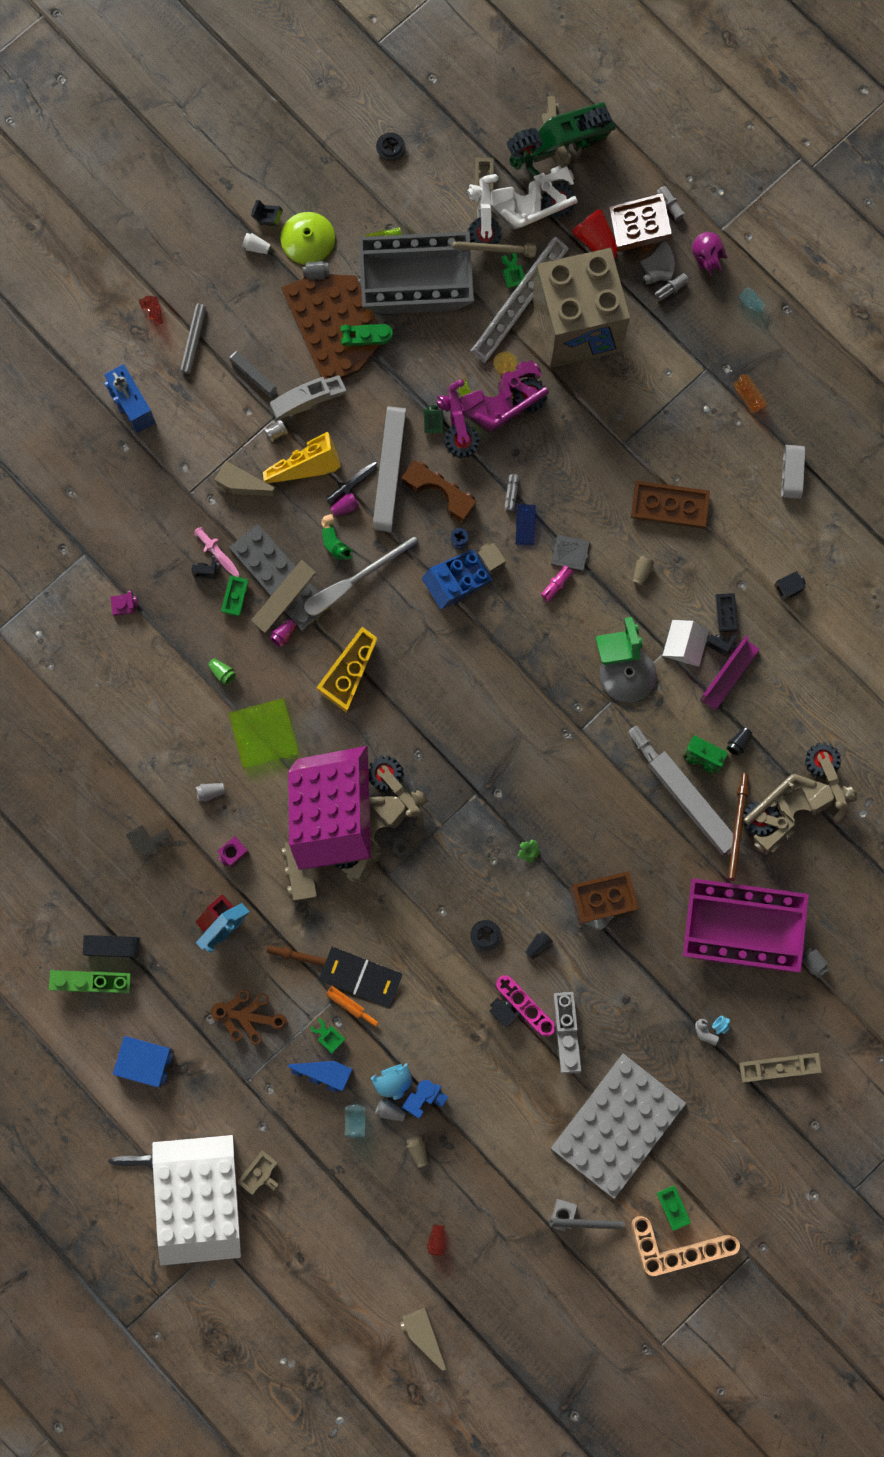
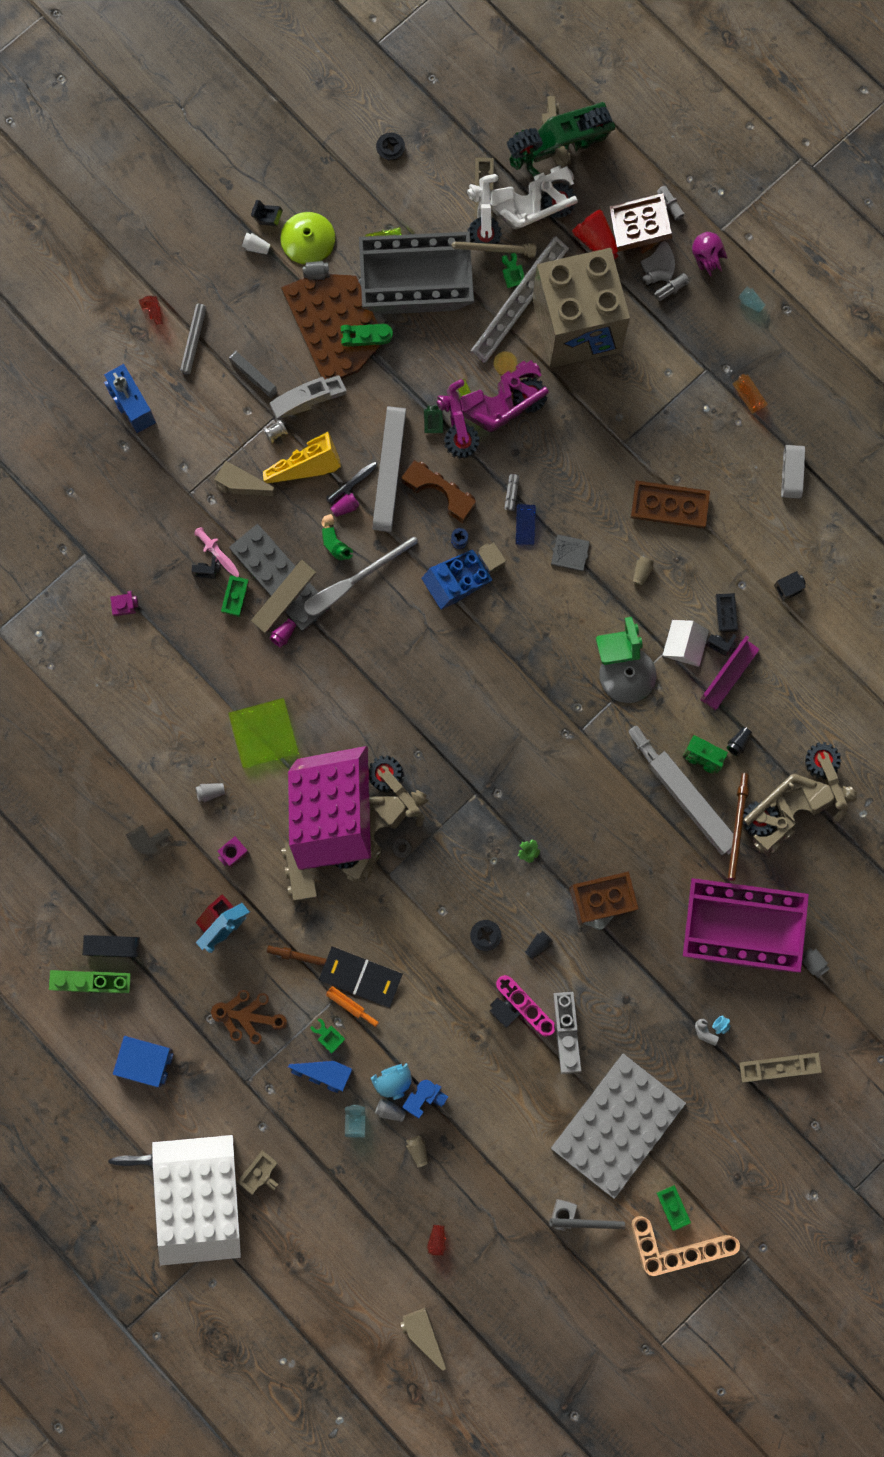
bright green cone [208,658,236,685] -> none
yellow wedge [316,627,377,712] -> none
dark pink pin [540,566,574,602] -> none

